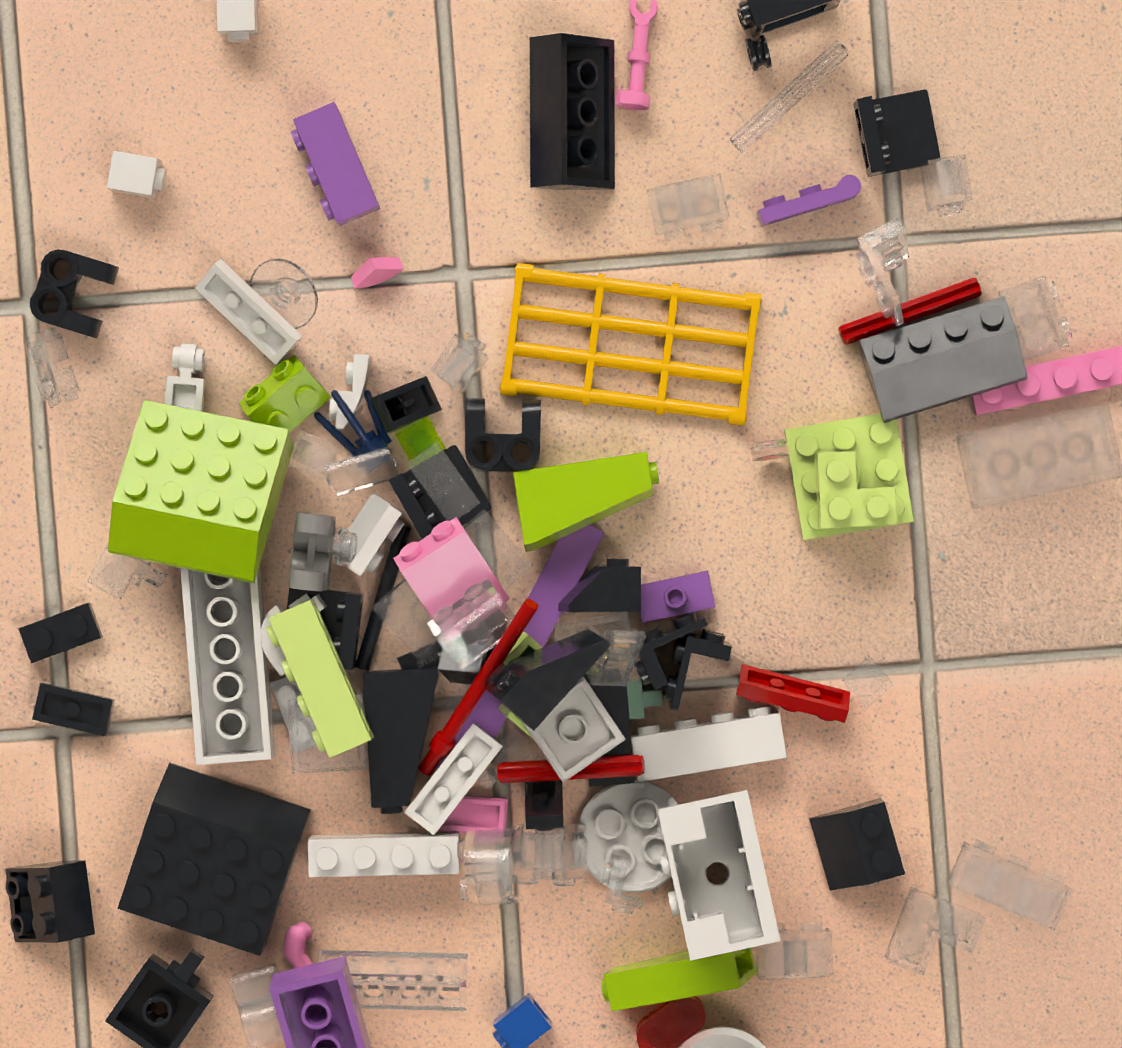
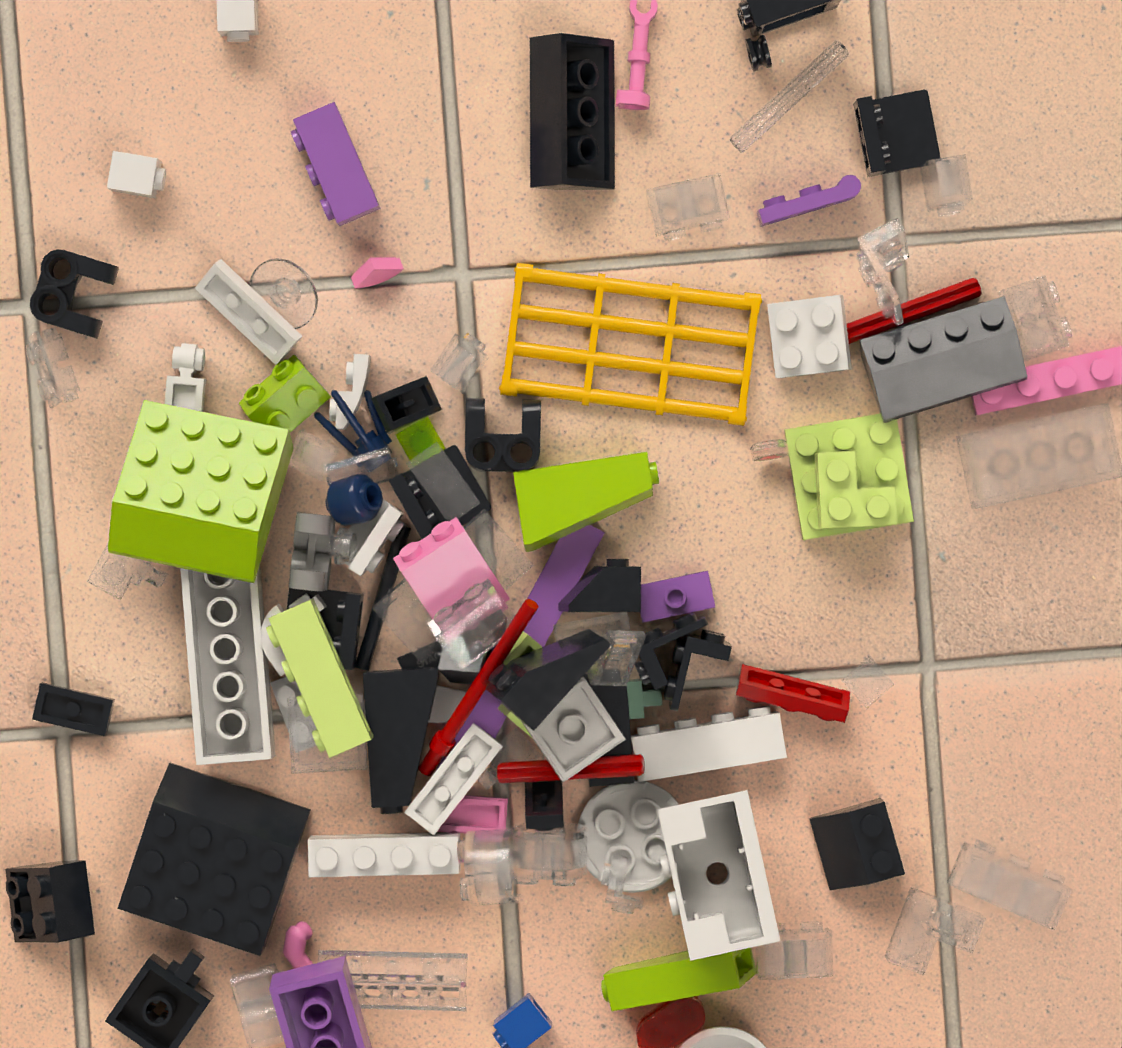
black plate [18,602,103,663] -> none
none -> dark blue head [325,474,383,526]
none -> light grey tile [429,685,467,723]
none -> white plate [767,295,852,378]

